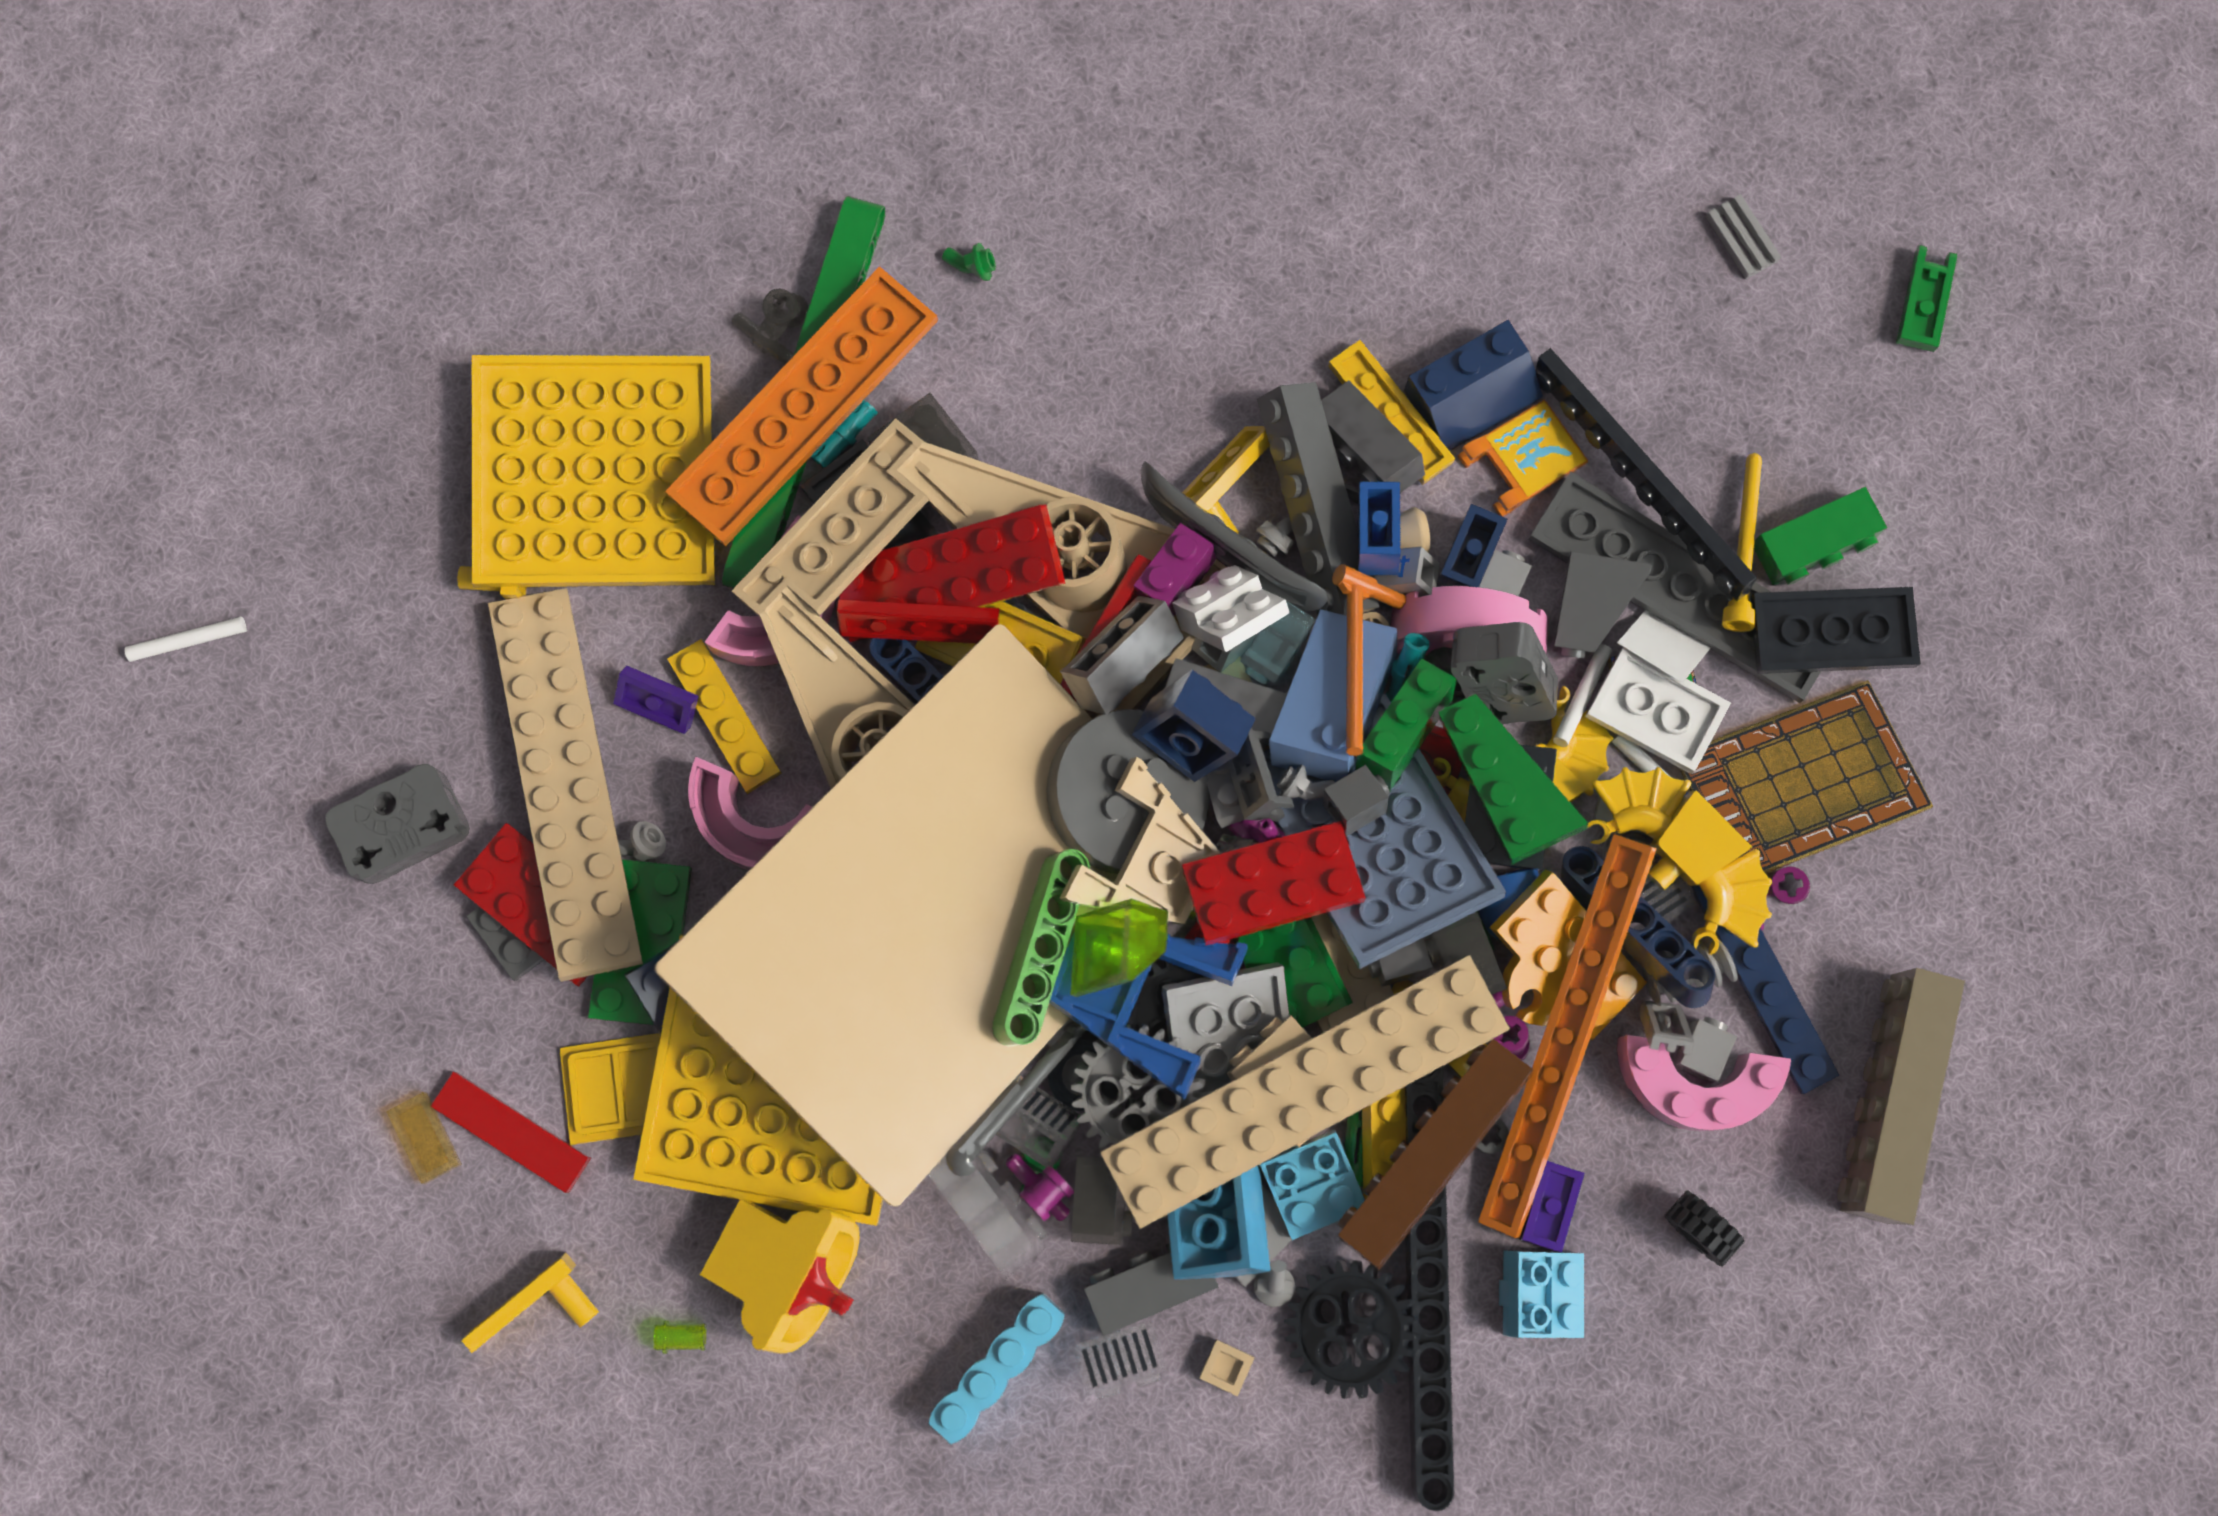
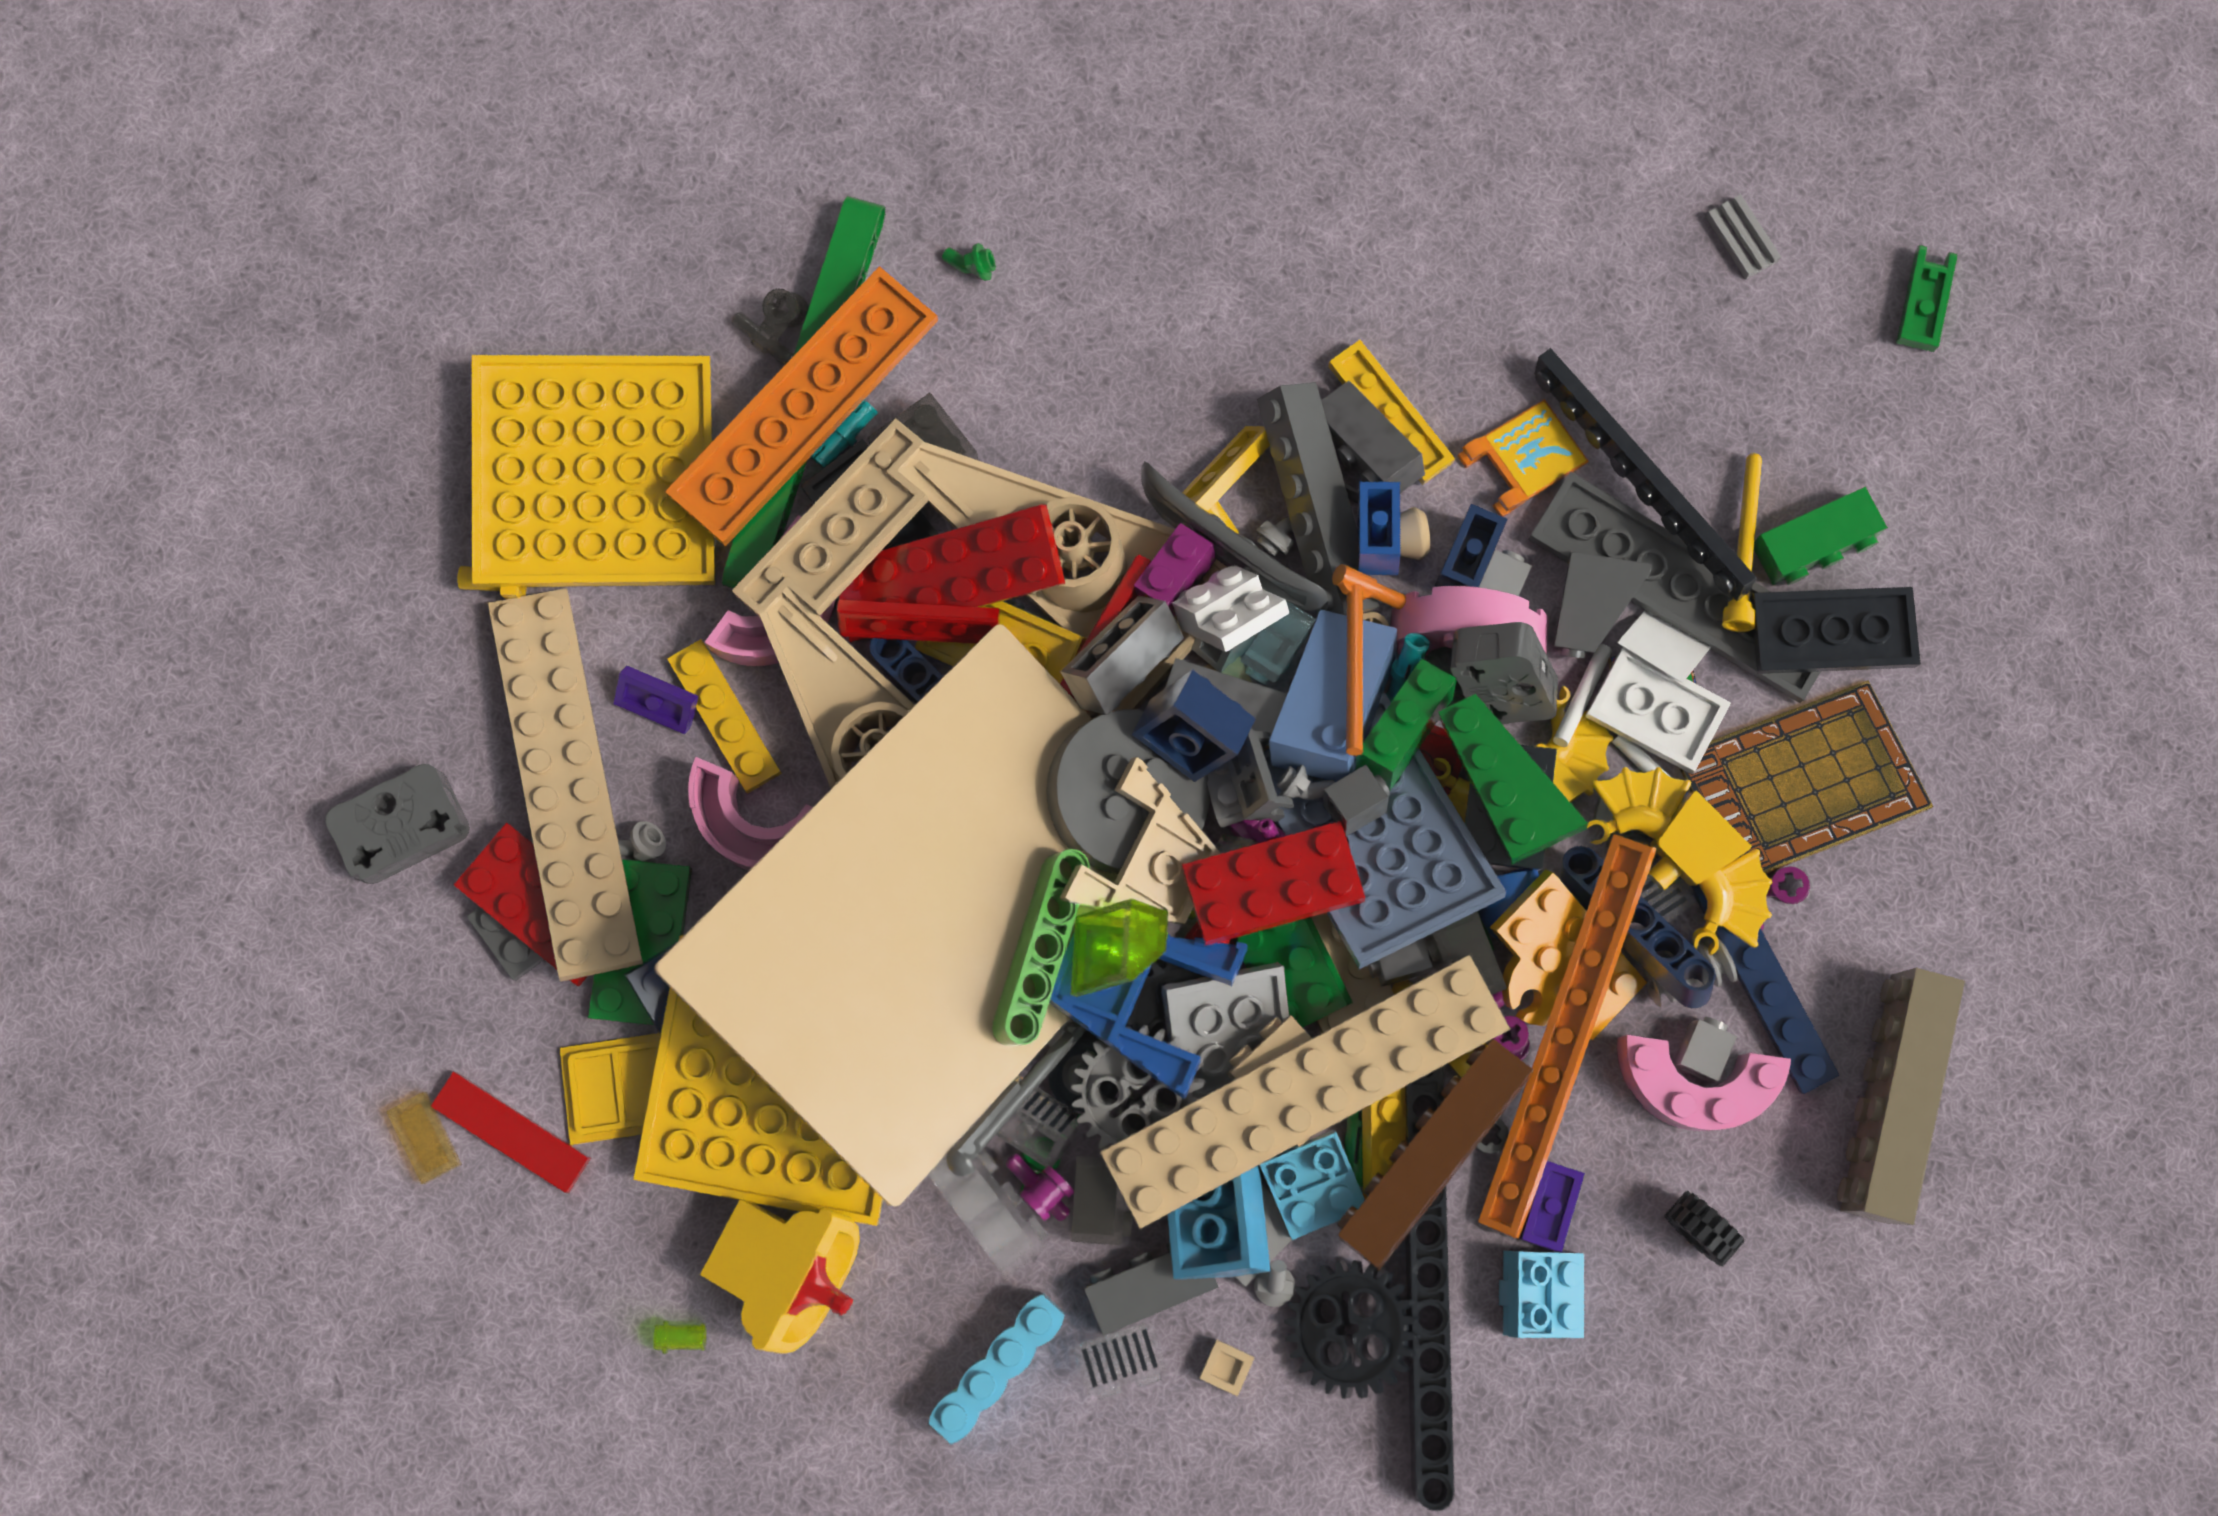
white bar [125,617,247,662] -> none
yellow piece [461,1252,599,1353] -> none
light grey brick [1373,546,1440,597] -> none
dark blue slope [1404,319,1543,451] -> none
light grey tile [1639,1000,1694,1055] -> none

